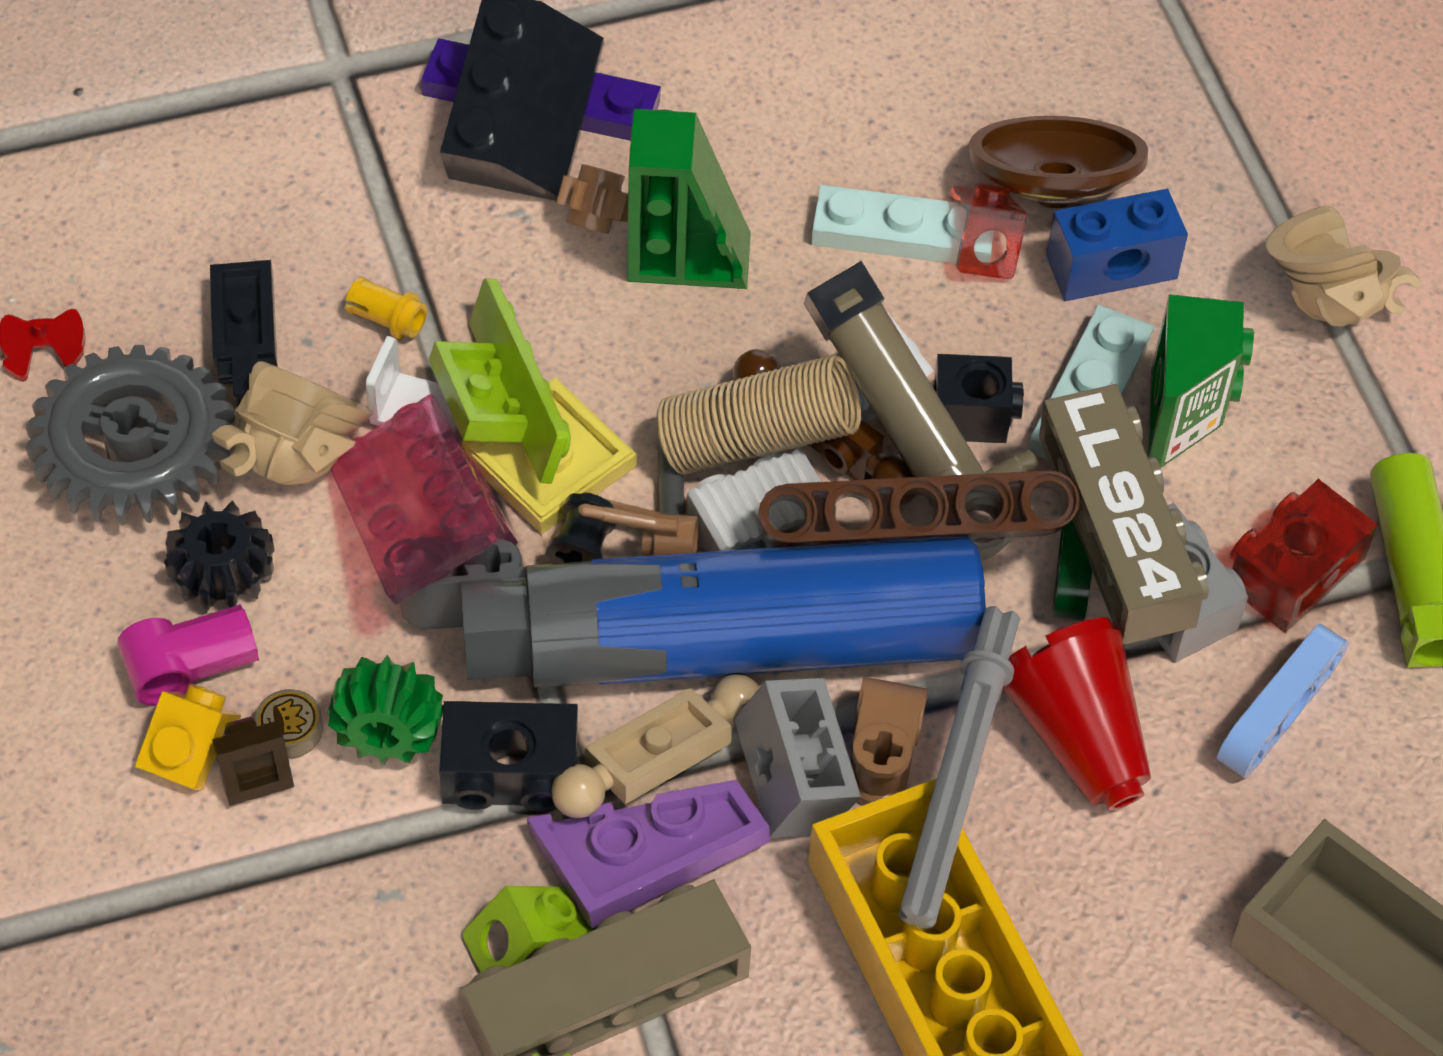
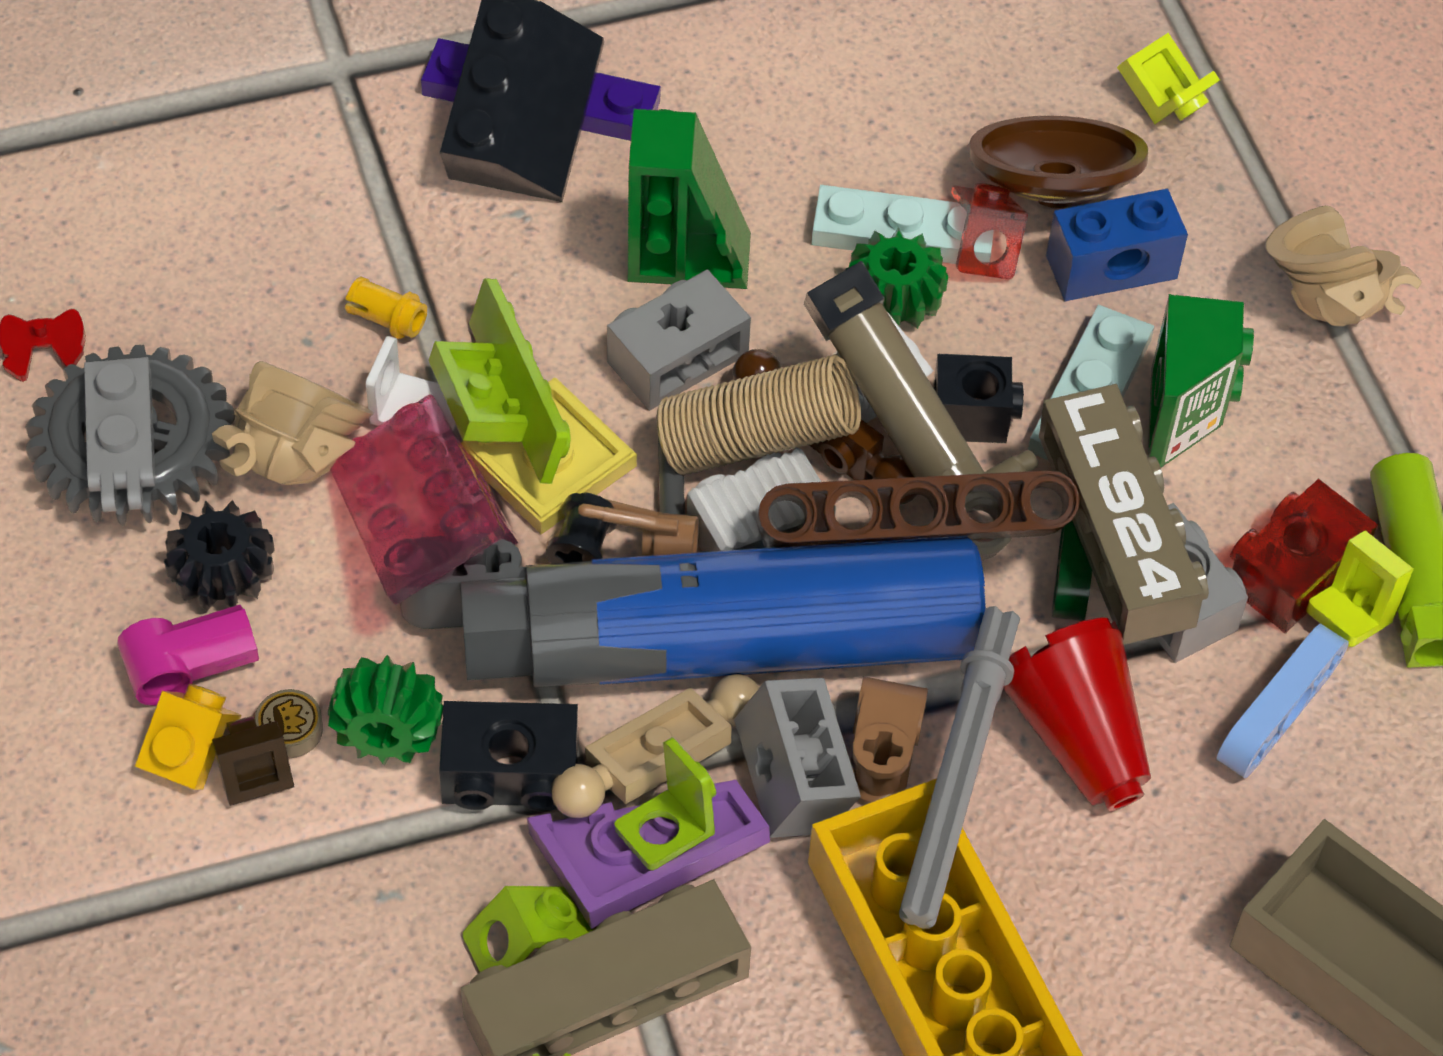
black hinge [210,260,278,408] -> none
medium nougat gear [556,164,628,234] -> none
none -> light grey hinge [84,357,155,512]
none -> light grey brick [607,269,751,411]
none -> lime bracket [614,737,716,870]
none -> green gear [845,227,948,329]
none -> neon yellow bracket [1117,33,1220,124]
none -> neon yellow bracket [1306,530,1414,647]

